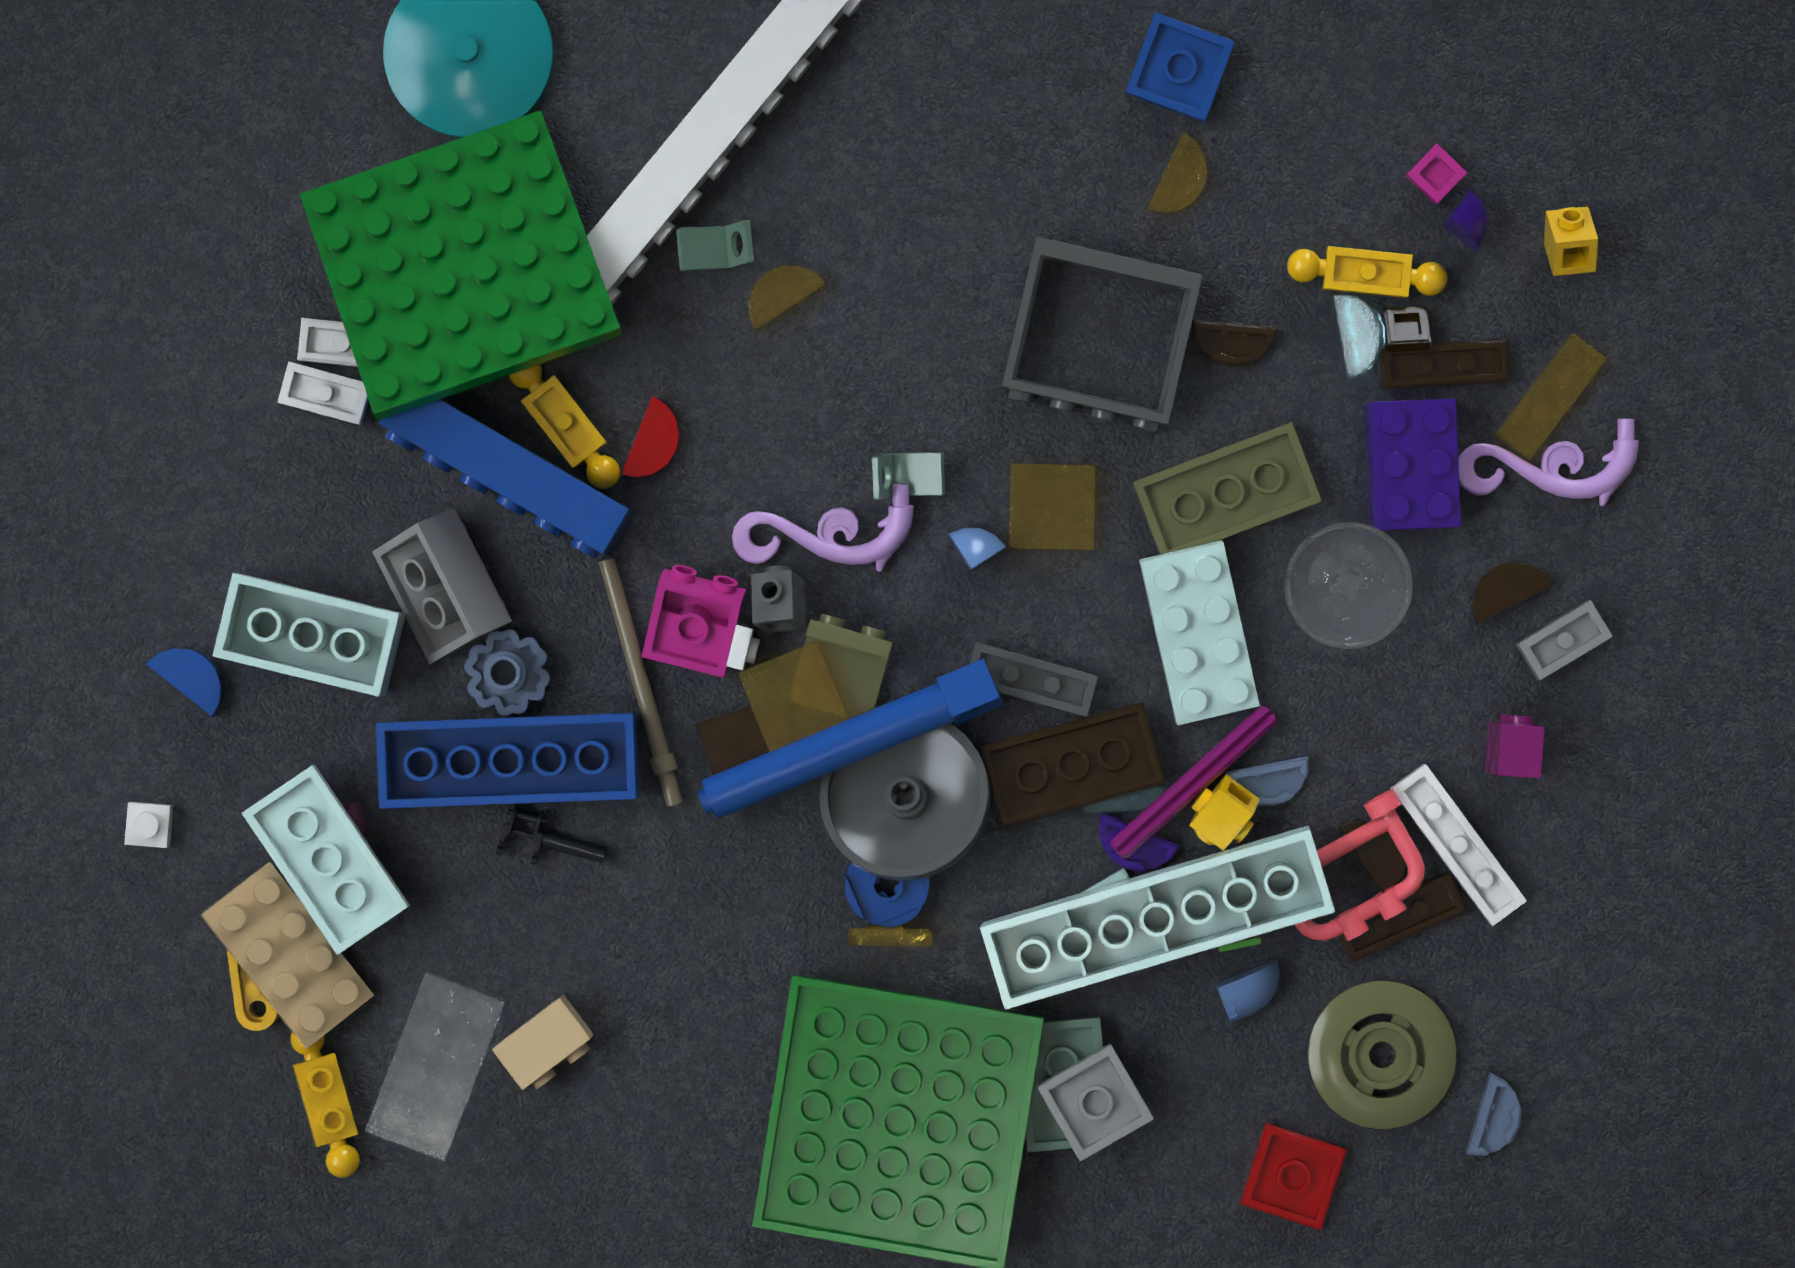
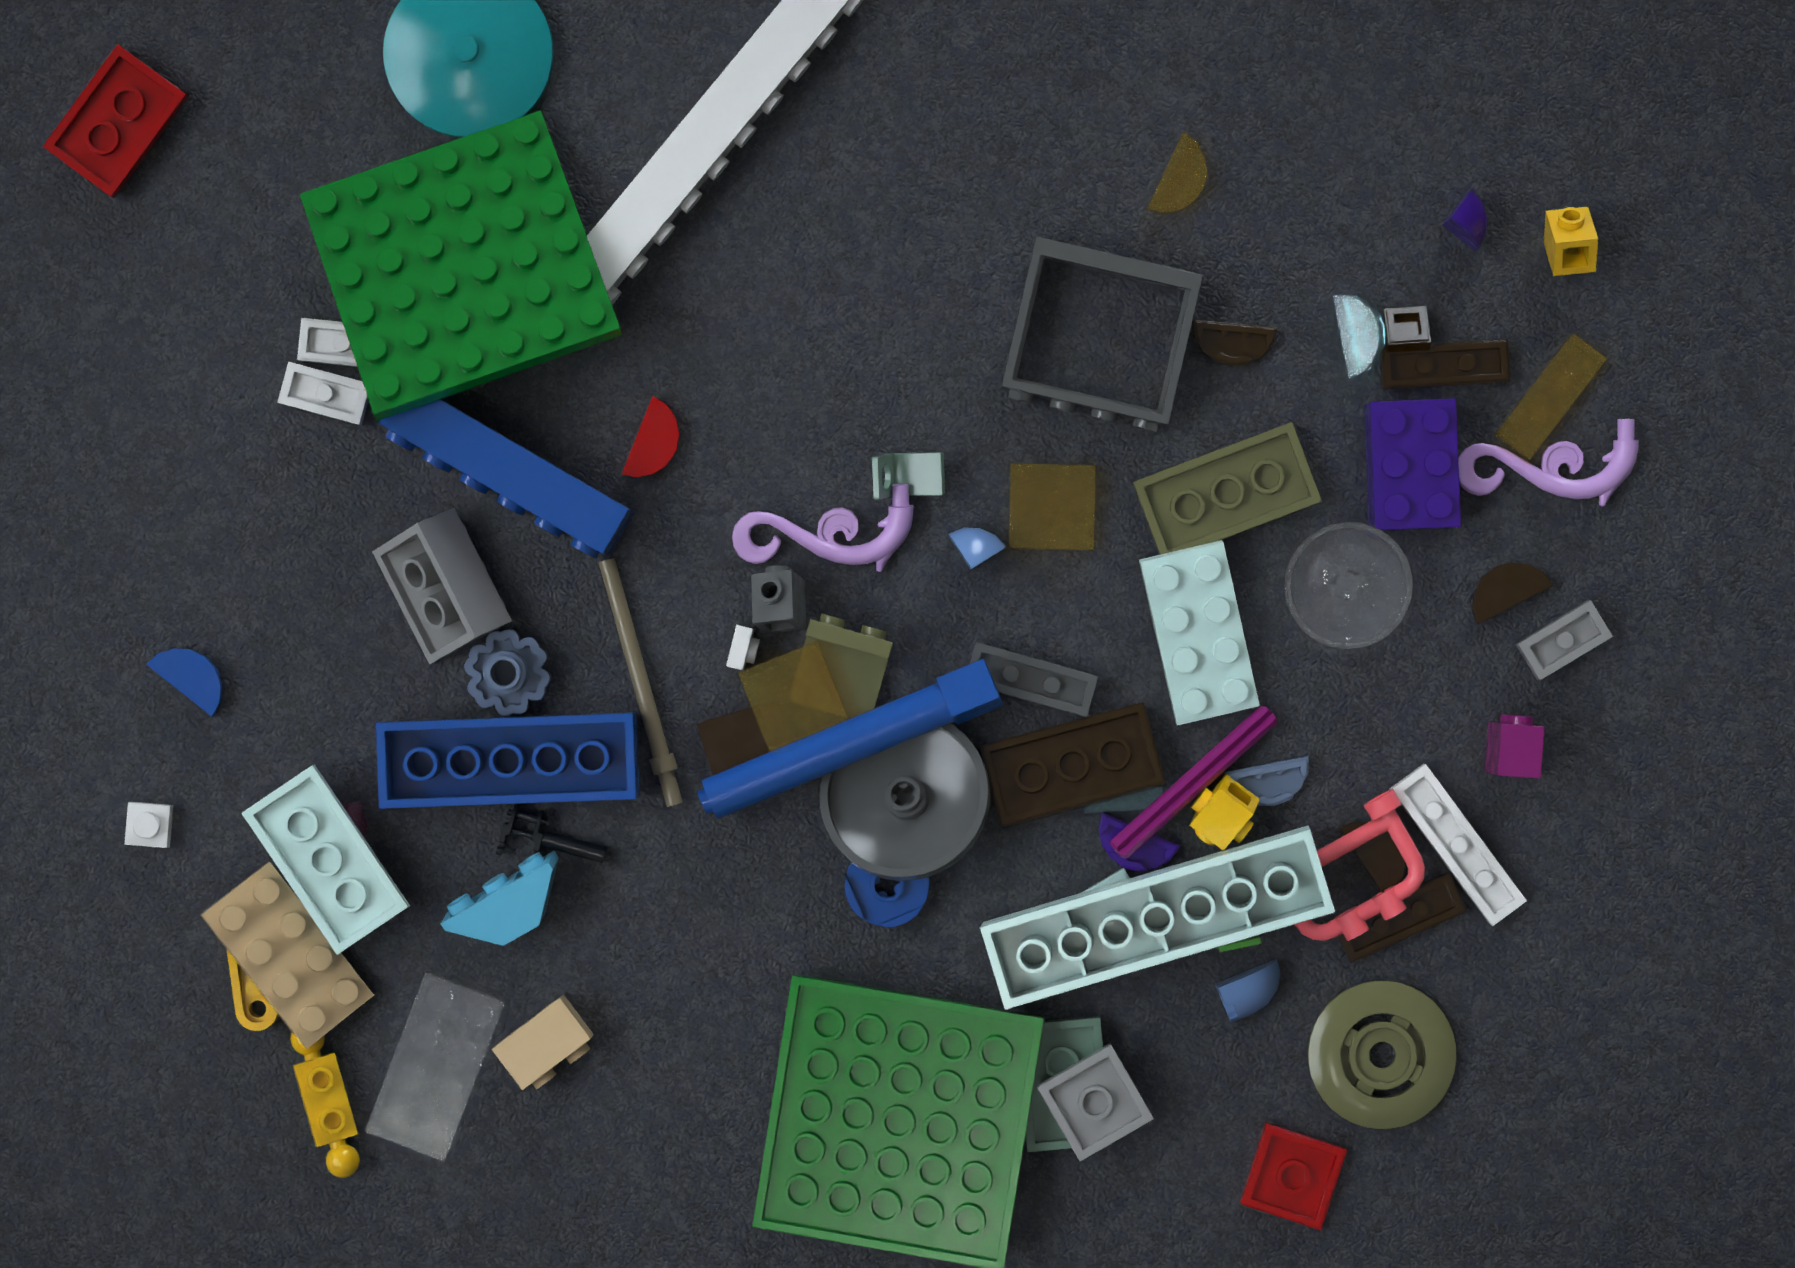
light aqua brick [213,573,406,697] -> none
yellow plate [509,364,620,489] -> none
dark pink plate [642,565,746,678] -> none
sand green bracket [676,220,754,271] -> none
clear yellow tile [749,265,826,331] -> none
clear yellow tile [848,926,932,947] -> none
blue plate [1125,12,1235,123] -> none
yellow plate [1287,246,1448,298] -> none
dark pink plate [1405,143,1467,205] -> none
sand blue tile [1465,1072,1522,1156] -> none
none -> red plate [42,44,189,198]
none -> medium azure slope [441,850,559,946]

